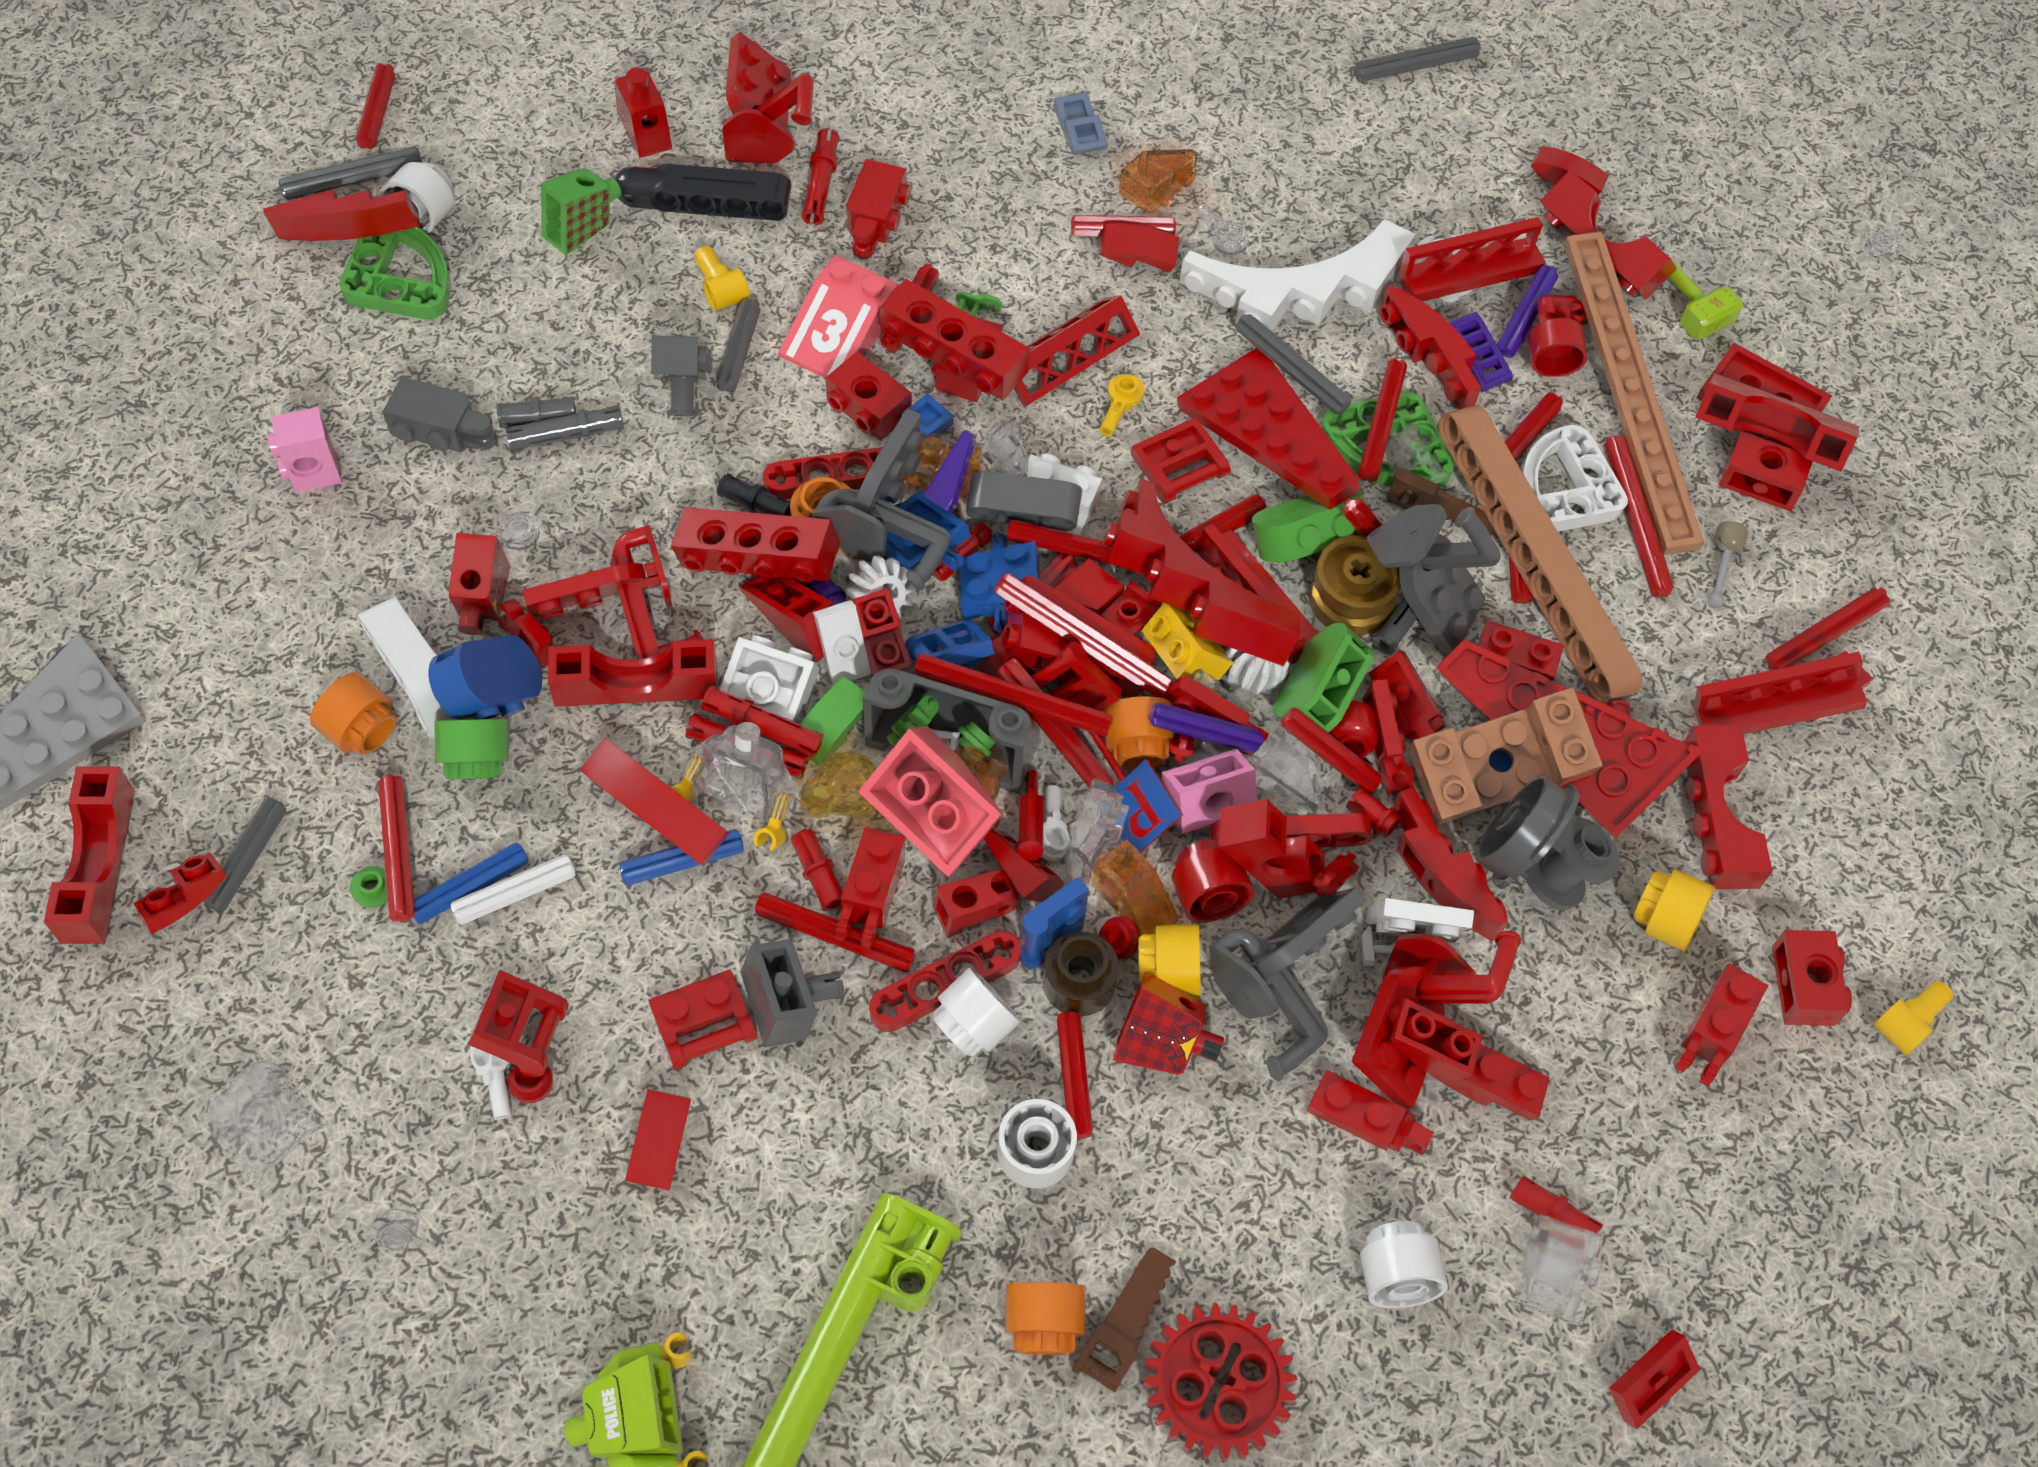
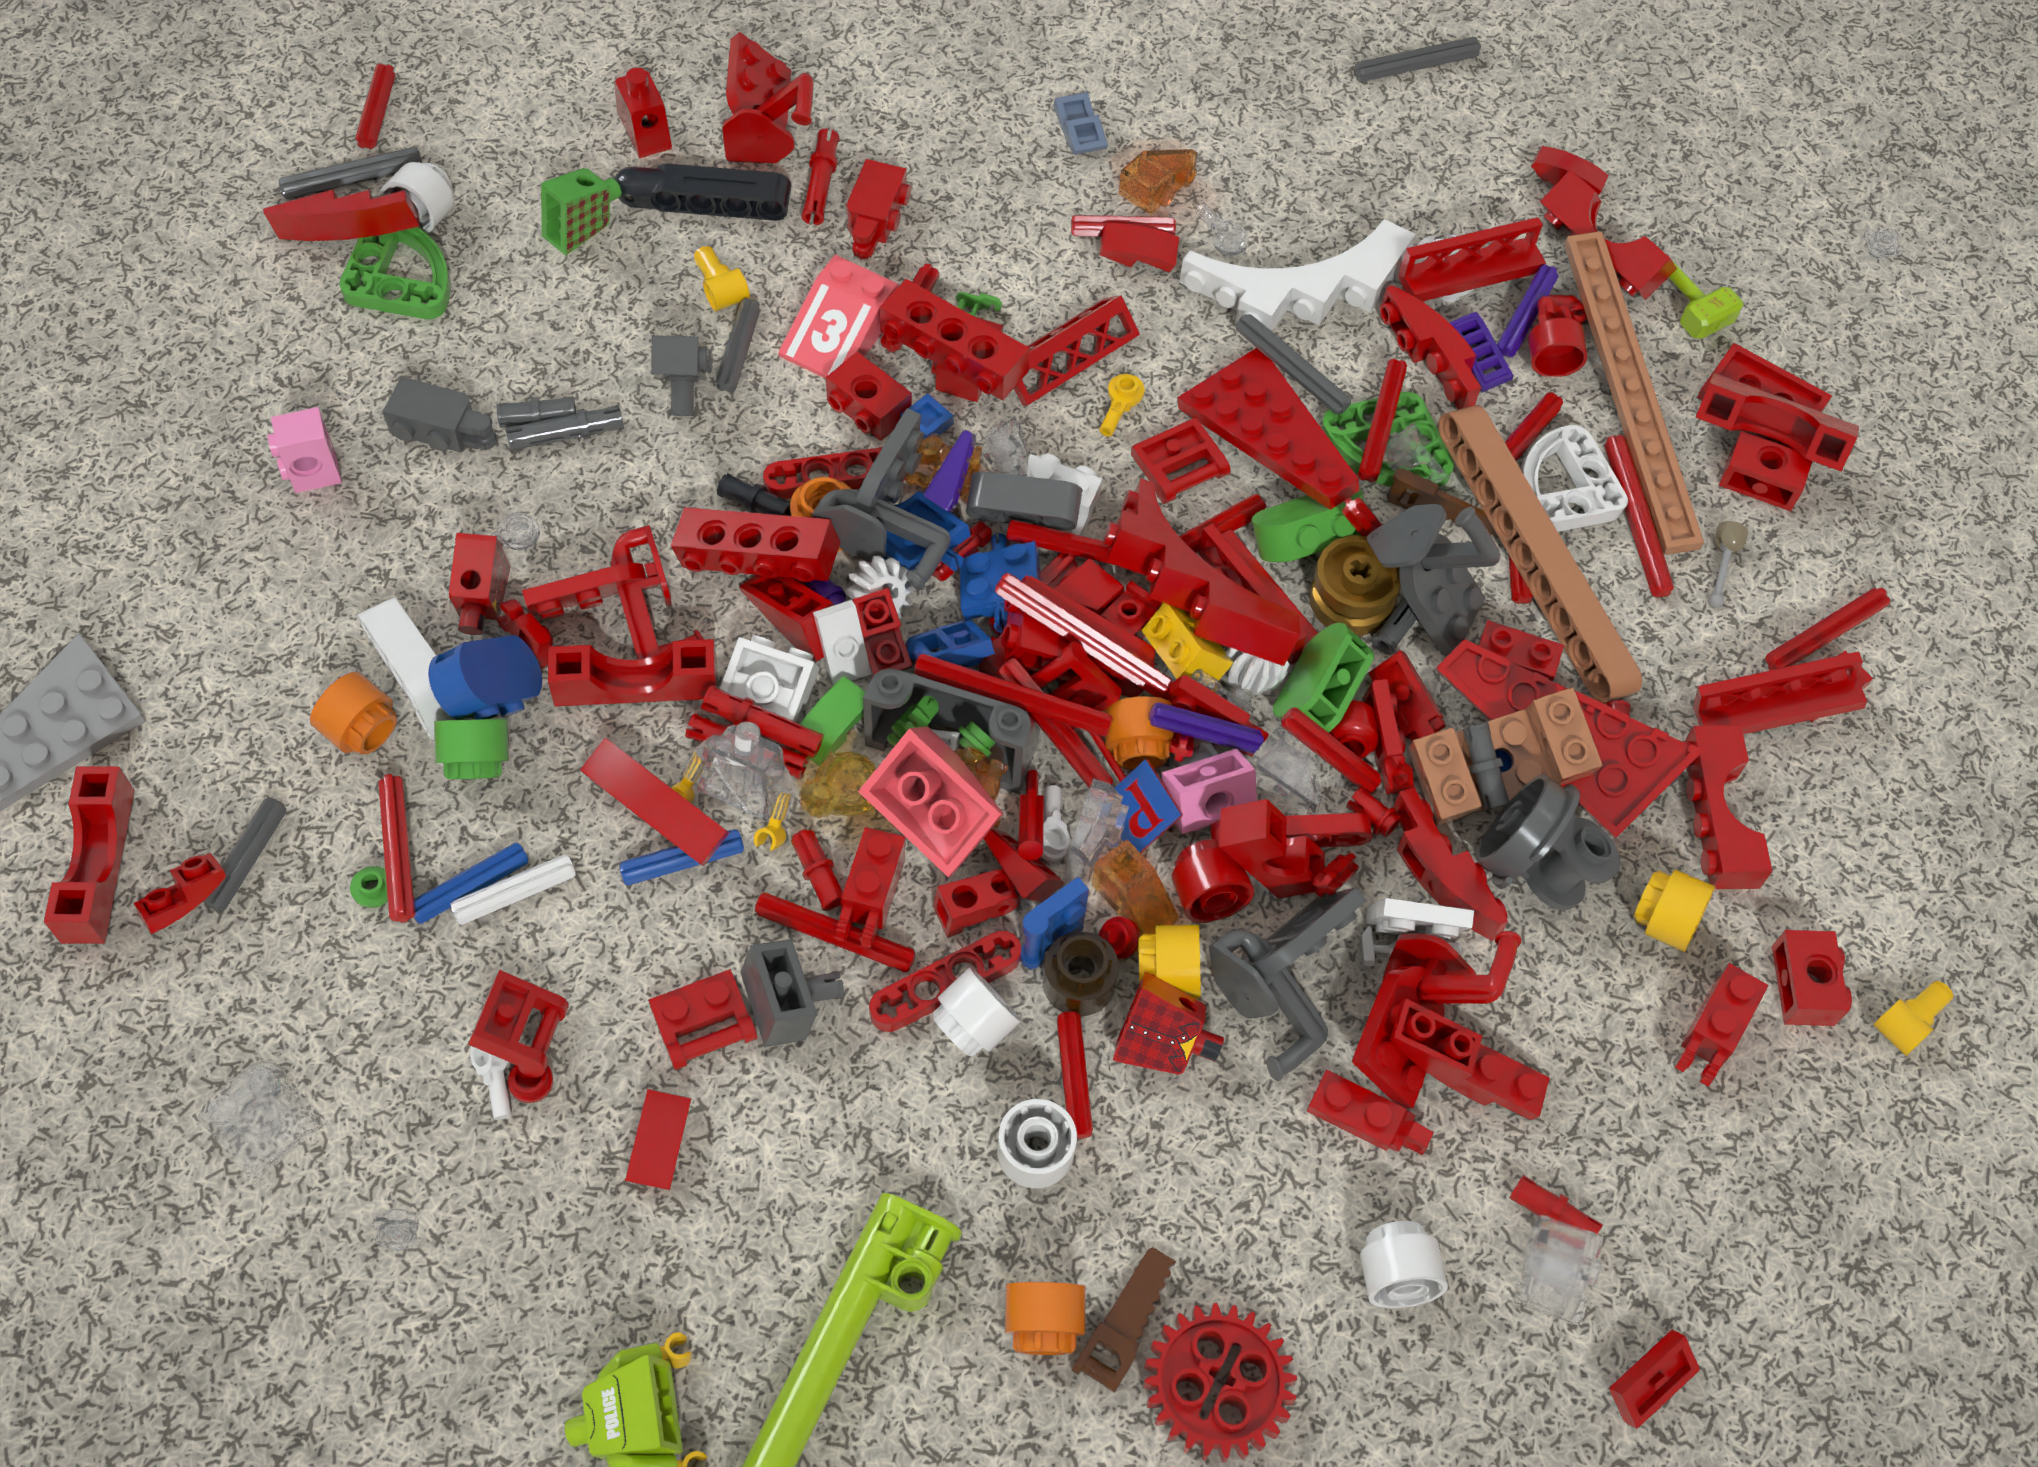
none -> dark grey pin [1462,722,1510,809]

